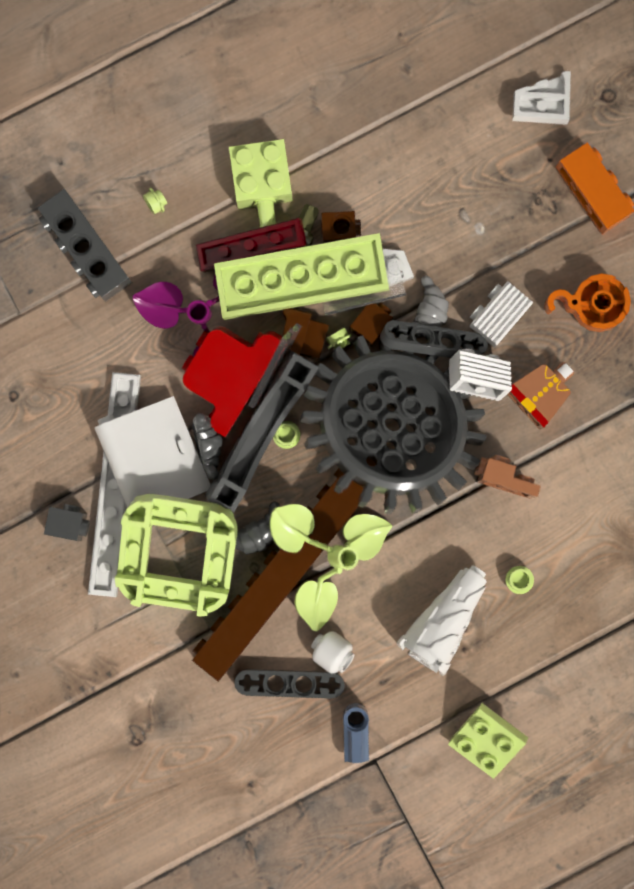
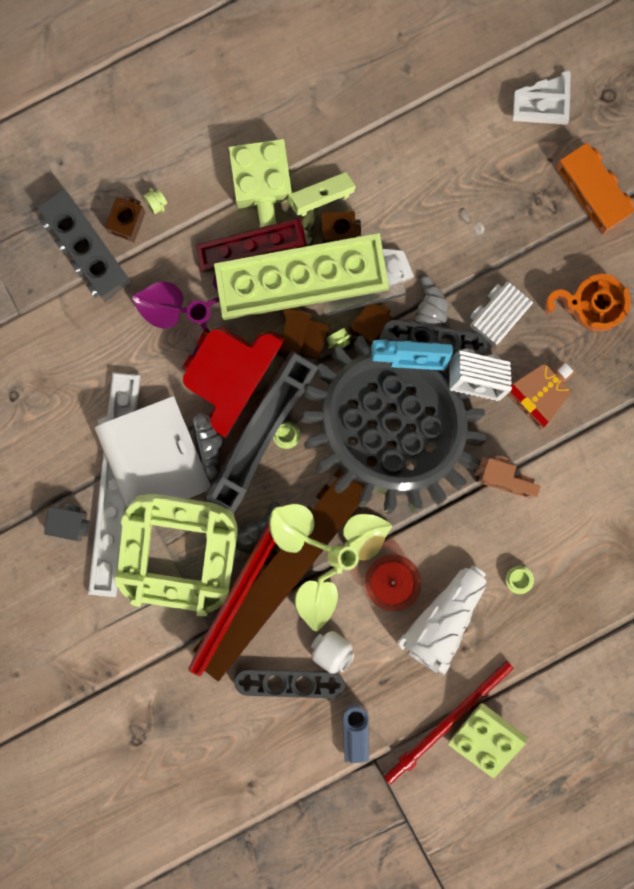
clear piece [248,324,302,408] -> none
none -> reddish brown brick [105,196,146,242]
none -> red axle [188,522,275,676]
none -> yellowish green piece [288,172,356,217]
none -> clear red piece [362,554,421,612]
none -> medium azure hinge [371,340,453,370]
none -> red bar [383,660,514,785]

